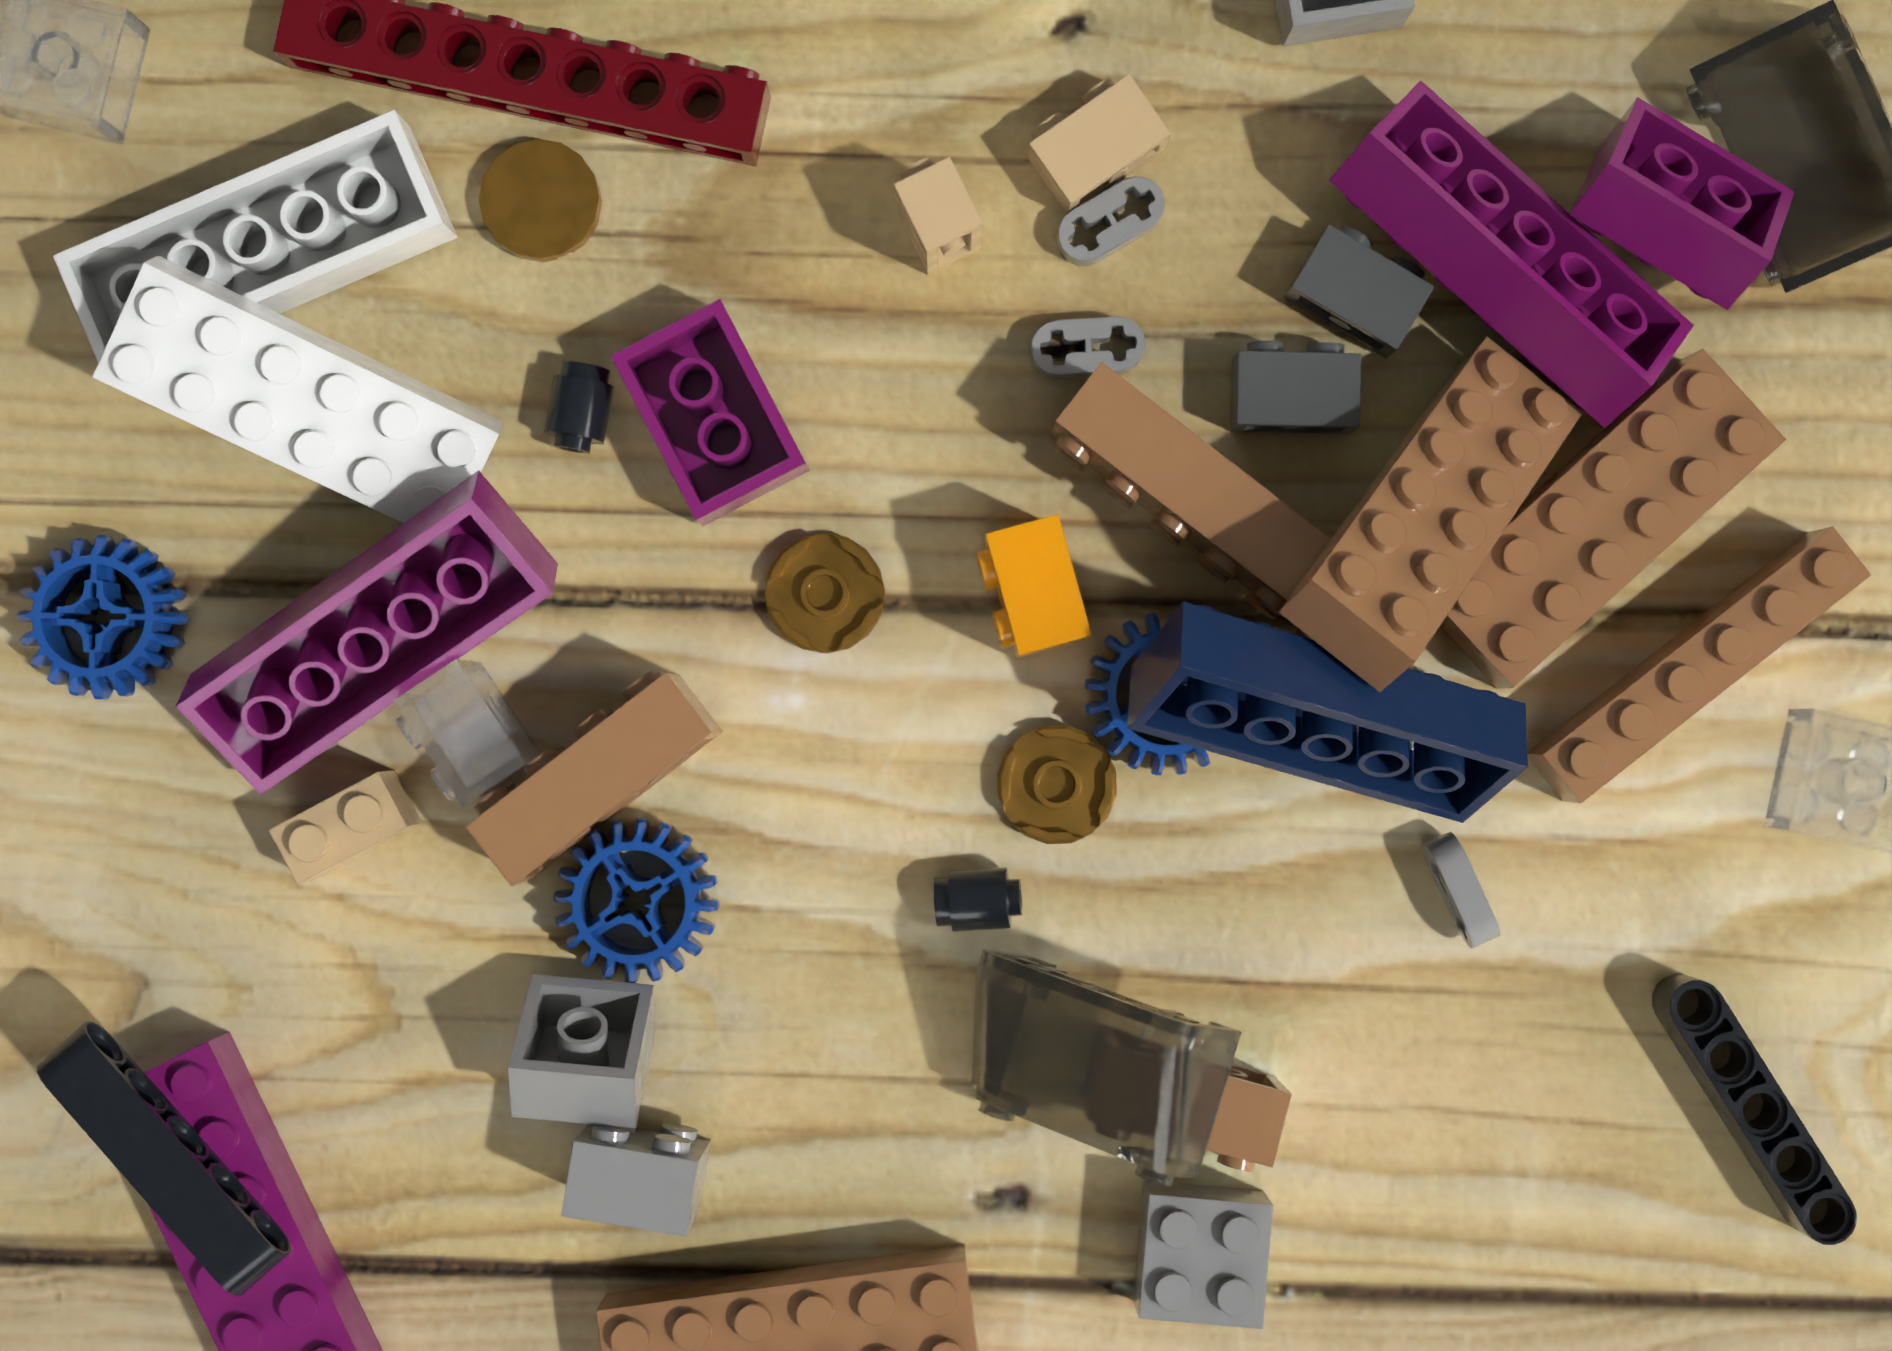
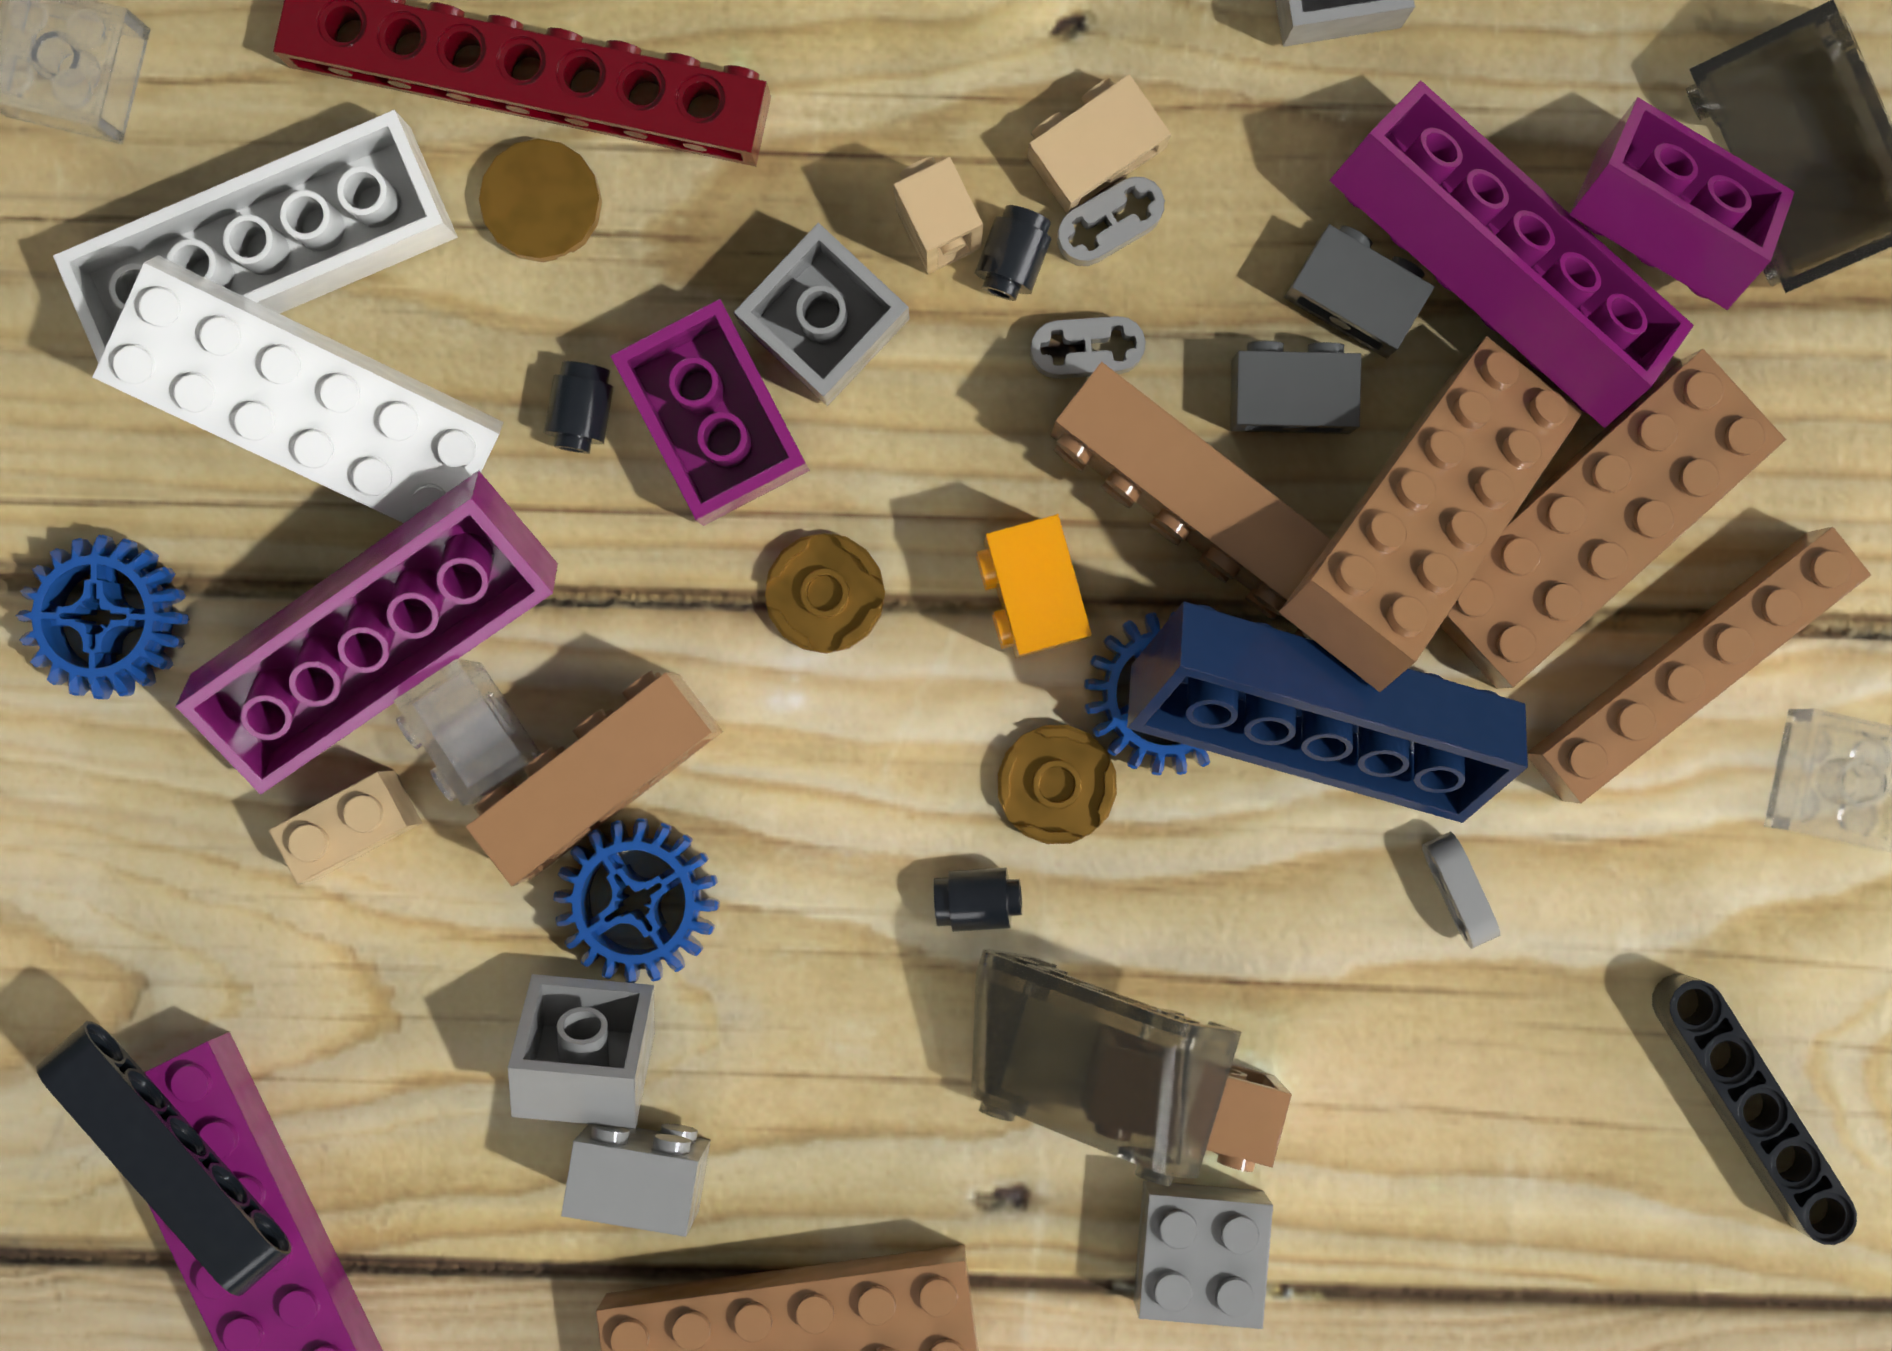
none -> light grey brick [734,222,910,406]
none -> black brick [975,205,1052,301]

